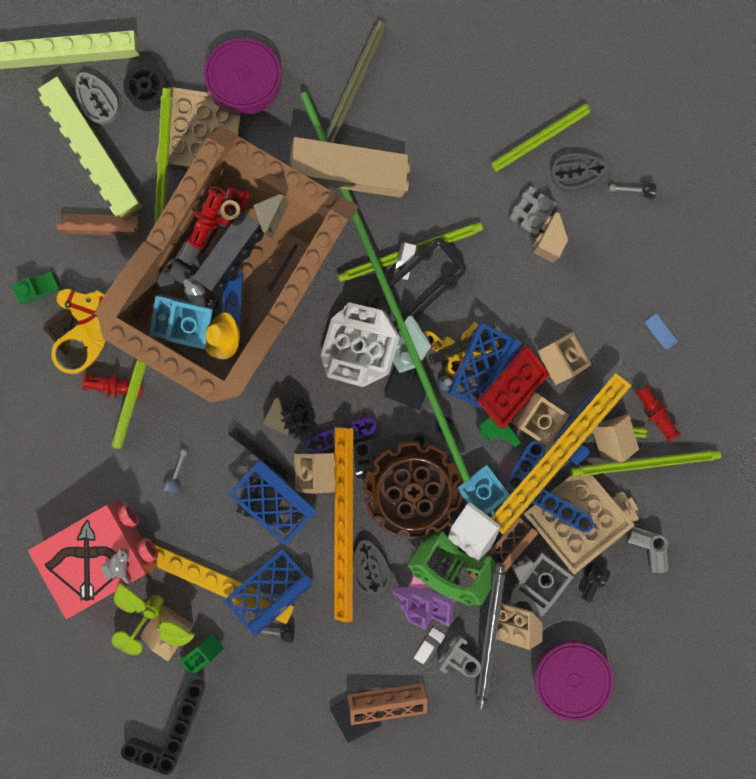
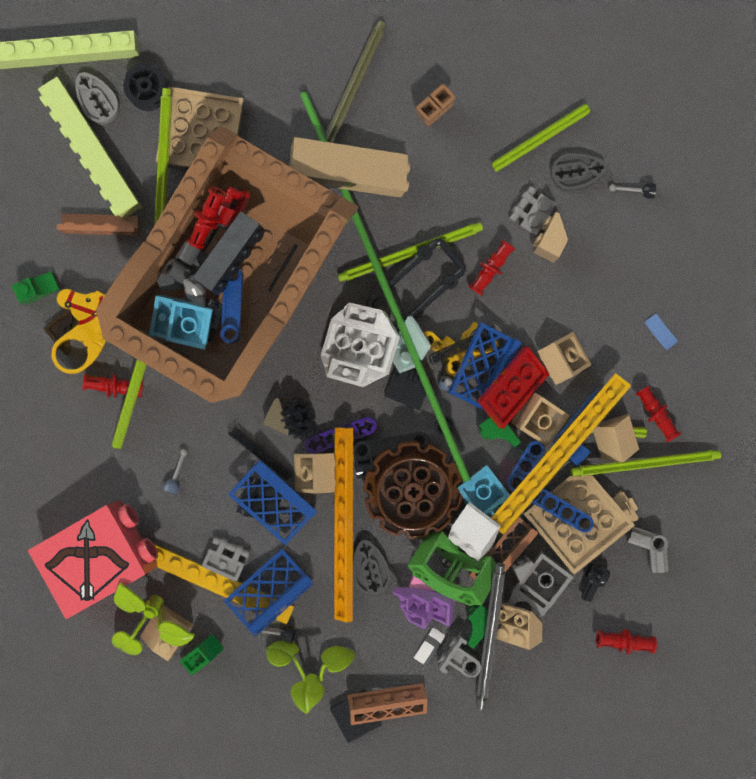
light grey animal [102,548,131,584] -> none
black beam [121,679,206,775] -> none
magenta brick [204,38,282,115] -> none
yellow hat [205,313,240,360] -> none
tan beam [220,200,240,220] -> none
dark tan slope [254,194,289,239] -> none
white sticker [393,242,416,280] -> none
magenta brick [534,640,613,721] -> none
none -> light grey plate [201,536,251,582]
none -> lime plant [266,640,356,714]
none -> medium nougat hips [416,84,456,127]
none -> green arch [467,604,488,649]
none -> red piece [468,240,516,296]
none -> red piece [595,629,657,655]

